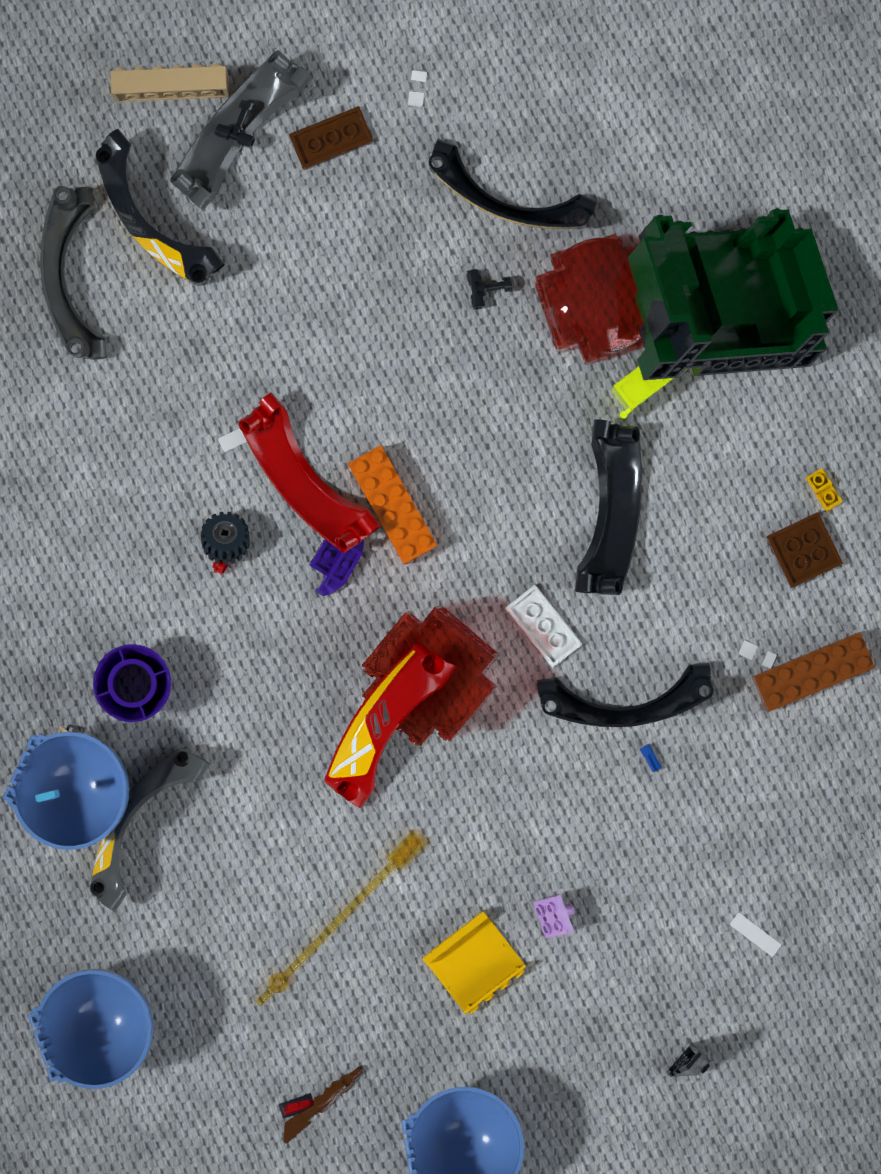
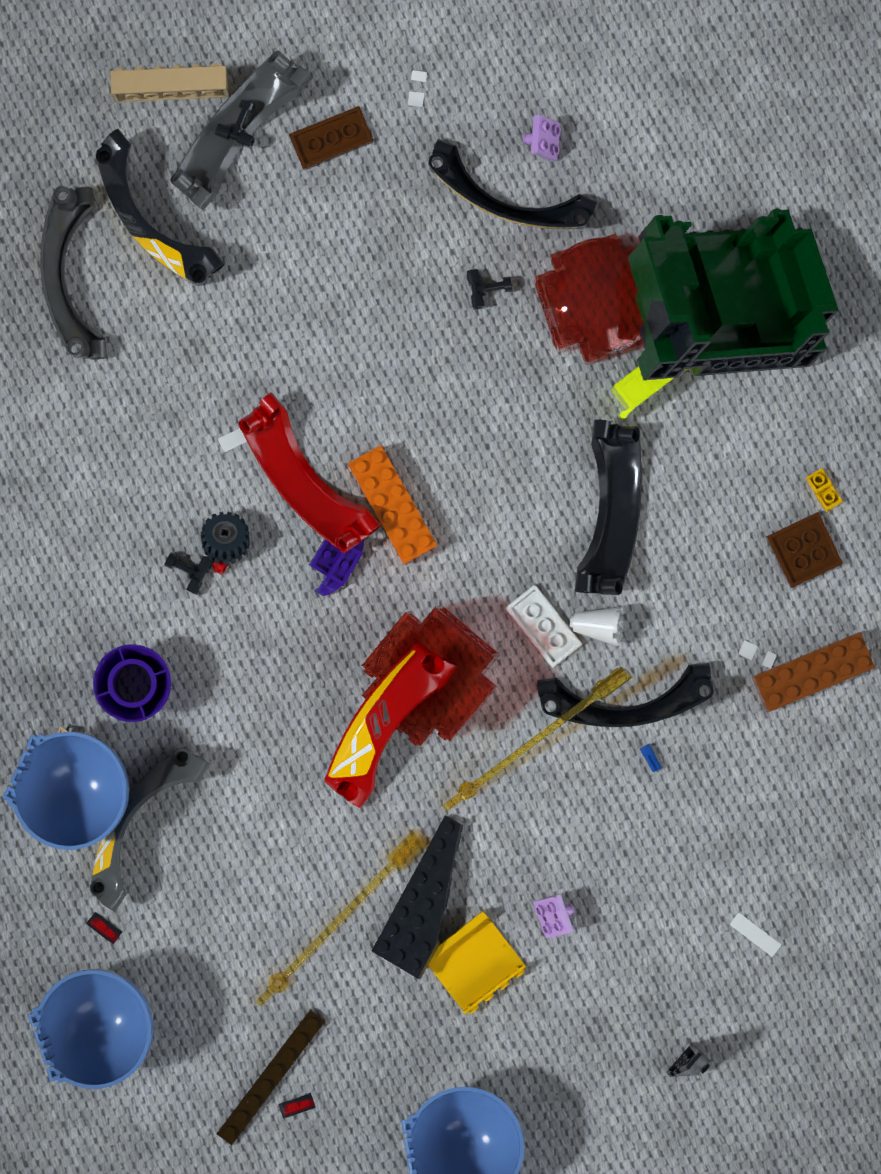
medium azure tile [35,790,60,802] -> none
reddish brown sword [283,1066,363,1143] -> none
none -> sticker [86,912,122,944]
none -> black bar [164,552,214,595]
none -> dark brown plate [216,1009,325,1146]
none -> black wing [371,815,463,980]
none -> clear yellow bar [443,666,633,811]
none -> lavender plate [523,115,561,161]
none -> white cone [570,607,623,646]

